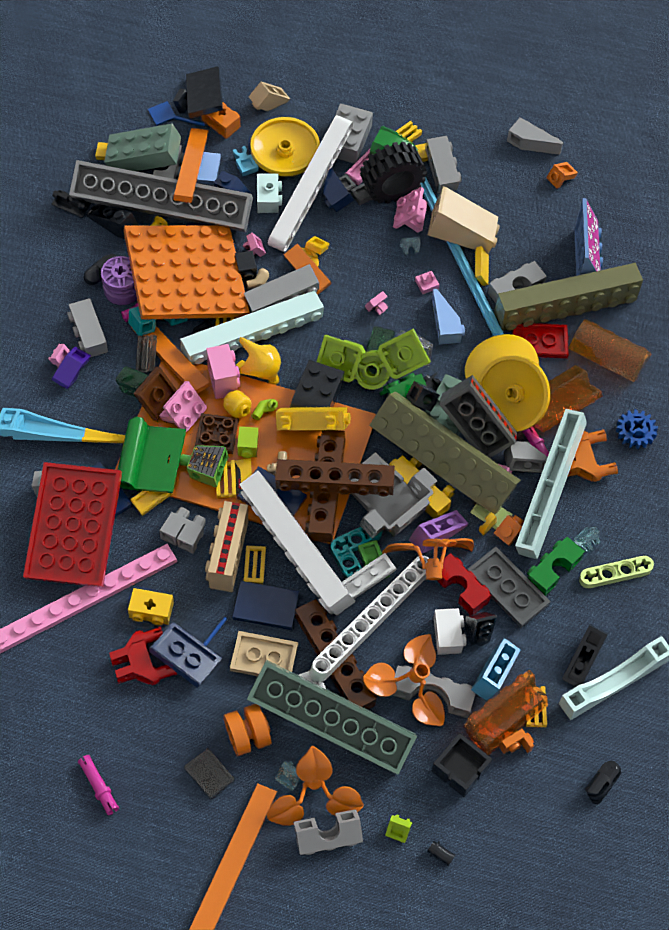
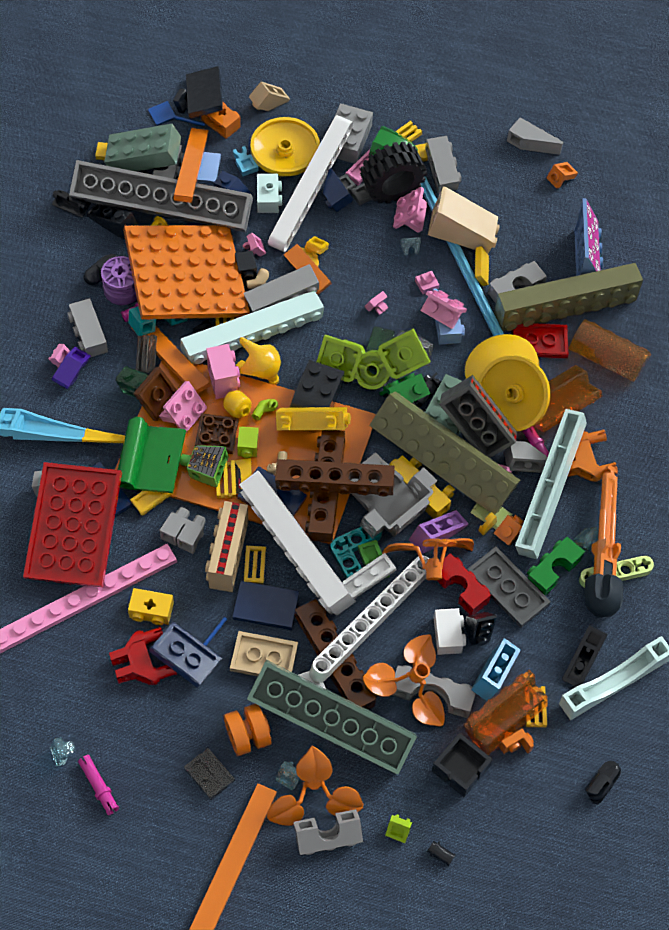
black brick [405,381,440,412] -> none
blue gear [616,409,658,449] -> none
none -> clear light blue tile [50,737,76,766]
none -> bright pink bracket [420,290,467,329]
none -> piece [584,465,623,617]

